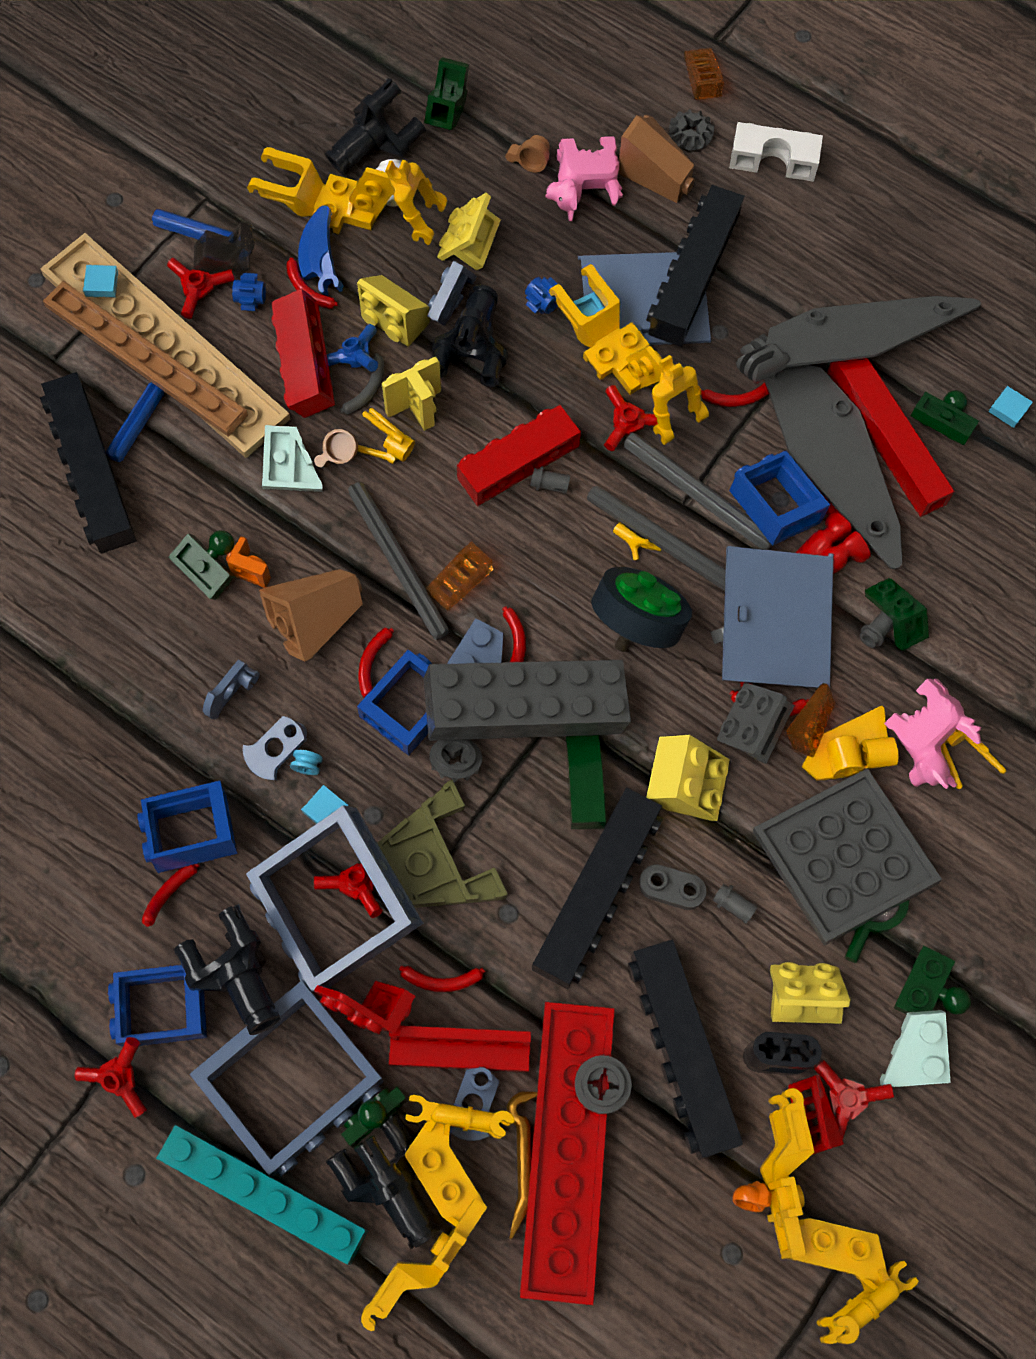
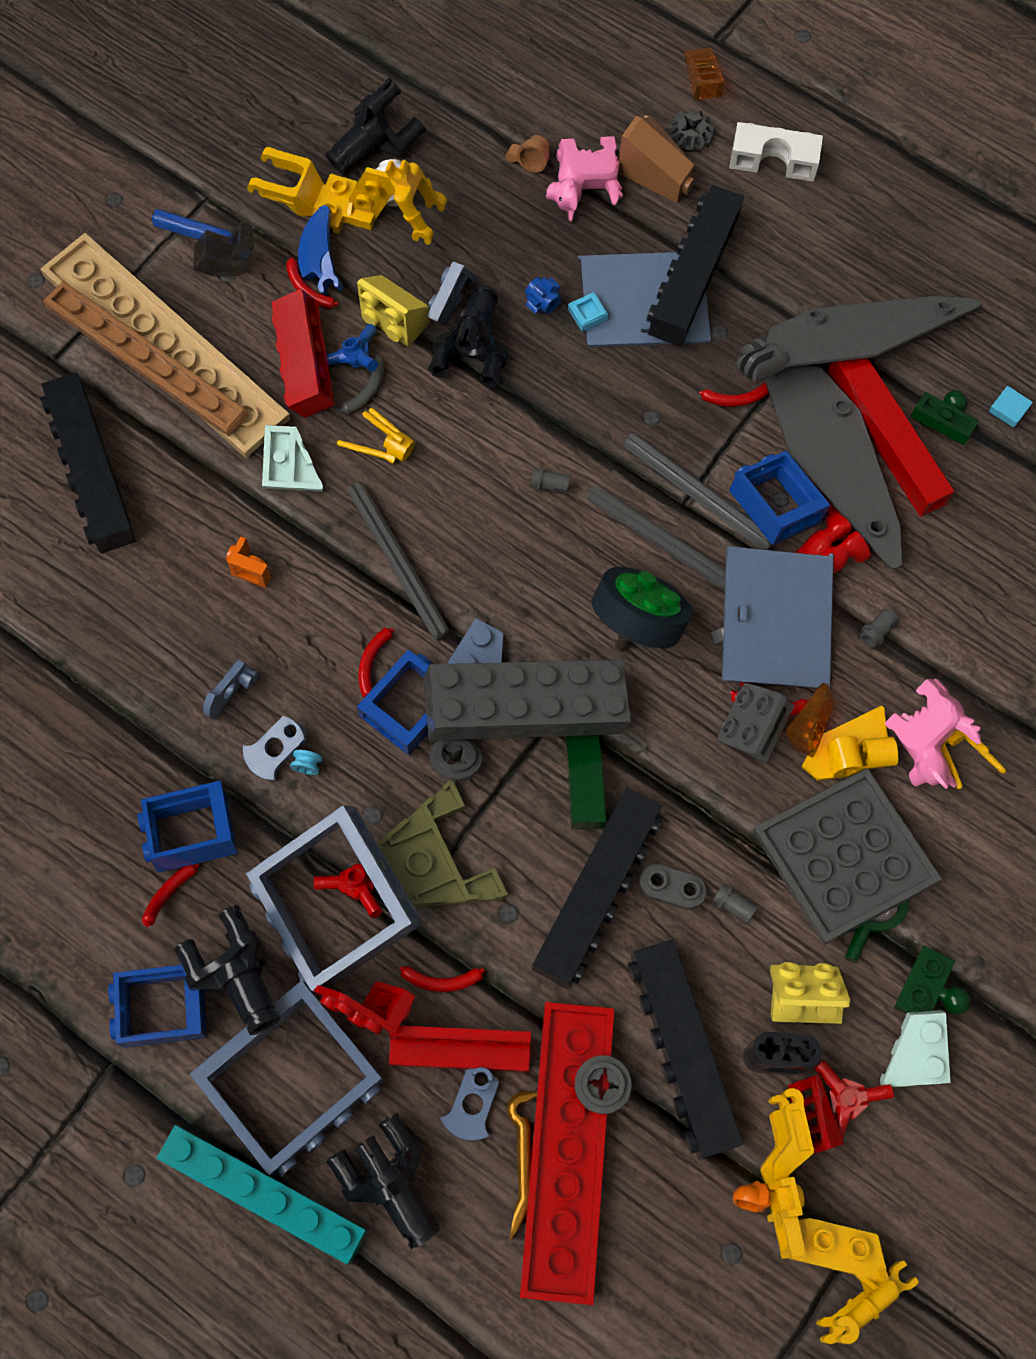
red piece [74,1037,147,1118] -> none
medium azure tile [83,265,118,297] -> none
blue axle [106,382,164,462] -> none
red piece [167,258,234,319] -> none
plate [168,530,235,600] -> none
blue gear [232,273,266,311] -> none
medium nougat slope [259,569,363,662] -> none
medium azure tile [301,785,348,824] -> none
piece [314,429,358,467] -> none
dark green plate [341,1087,407,1148] -> none
yellow piece [361,1095,515,1331] -> none
light yellow bracket [382,357,441,431] -> none
dark green brick [424,57,469,130] -> none
clear orange slope [426,542,493,611] -> none
light yellow bracket [437,193,501,271] -> none
red brick [457,405,581,507] -> none
red piece [502,606,526,662] -> none
yellow piece [549,264,709,445] -> none
red piece [604,385,658,451] -> none
yellow bar [613,522,661,561] -> none
light yellow slope [646,735,730,821] -> none
dark green bracket [865,578,929,651] -> none

